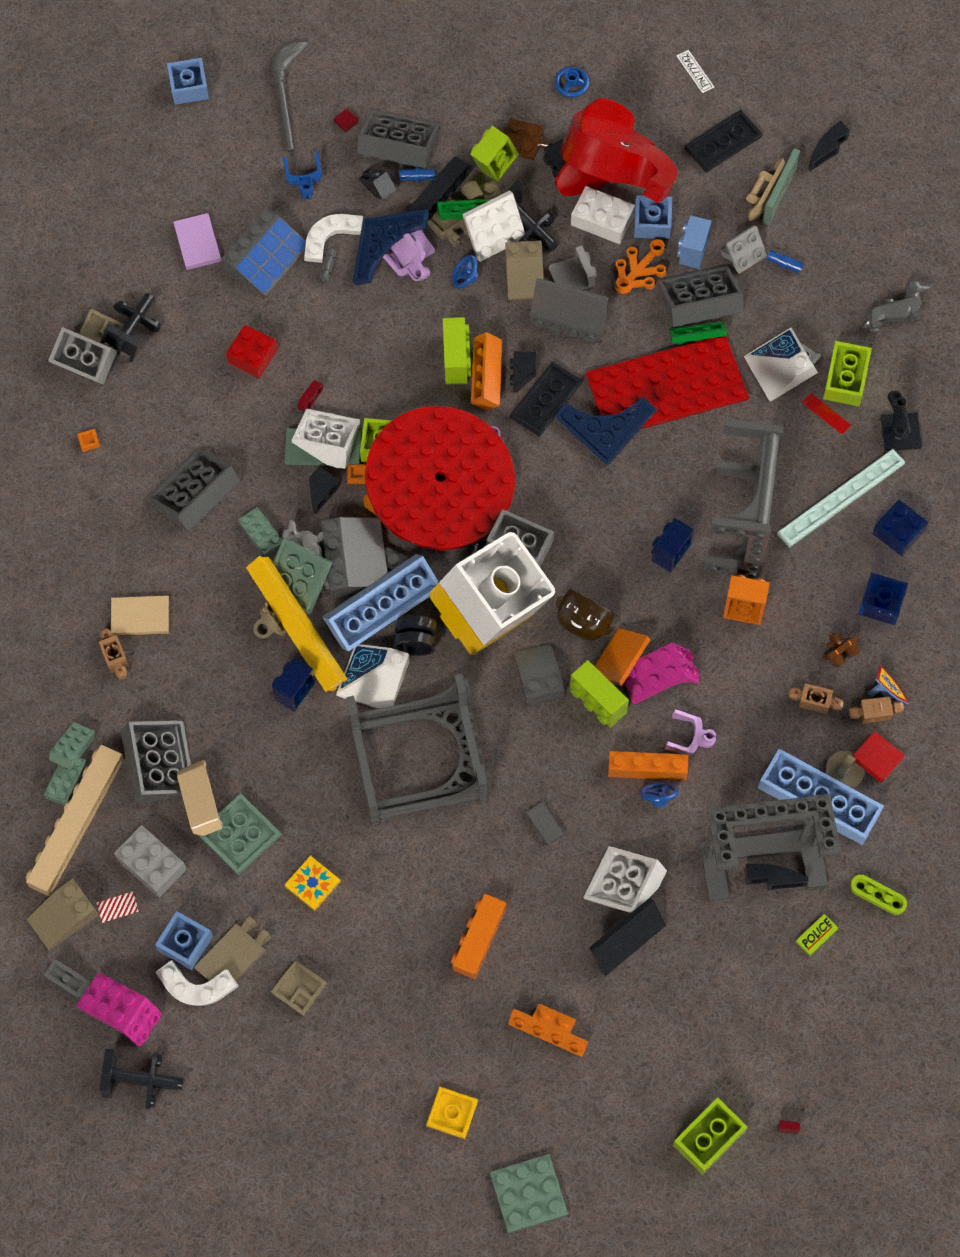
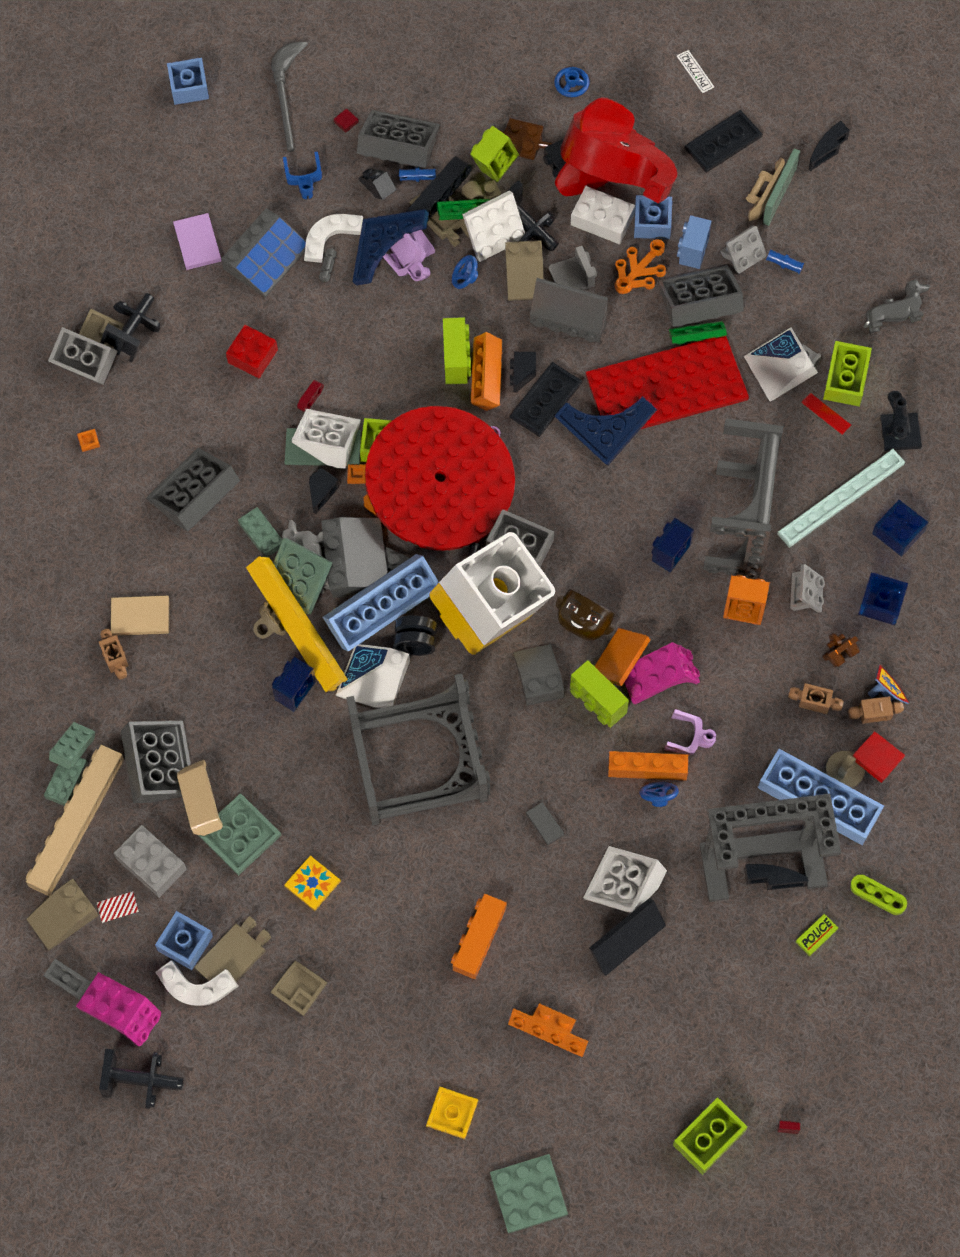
none -> light grey bracket [790,564,825,612]

